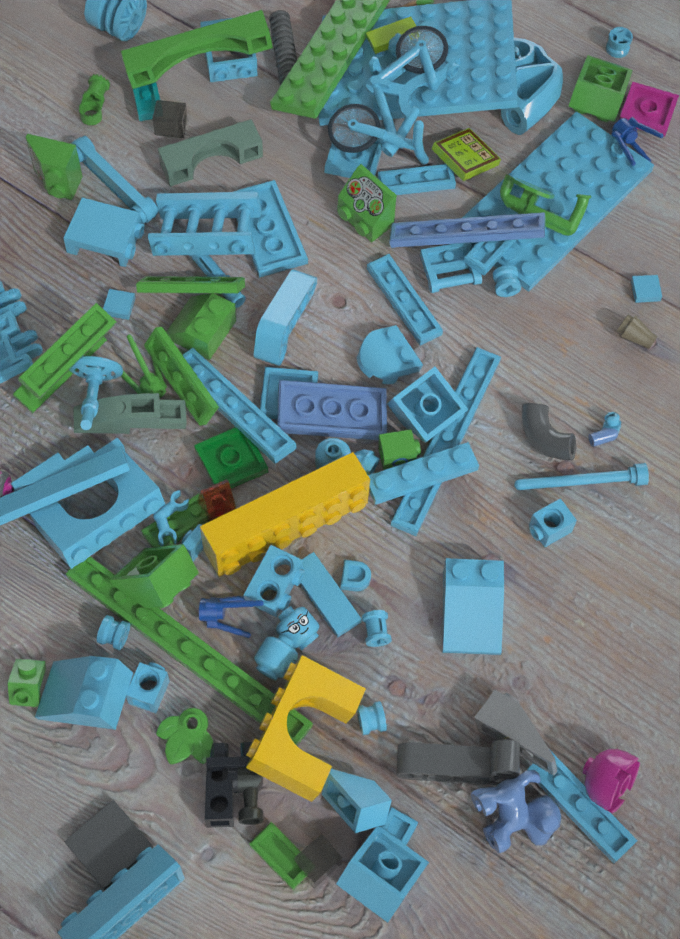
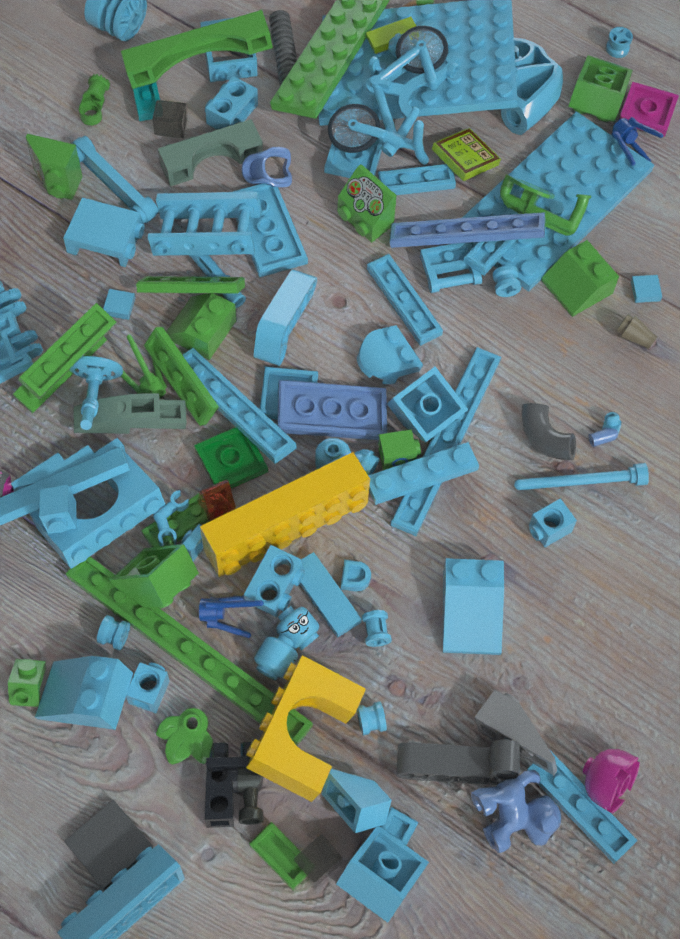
none -> medium azure brick [39,484,77,534]
none -> medium azure brick [205,76,258,129]
none -> medium blue piece [242,147,292,188]
none -> bright green slope [541,240,619,317]

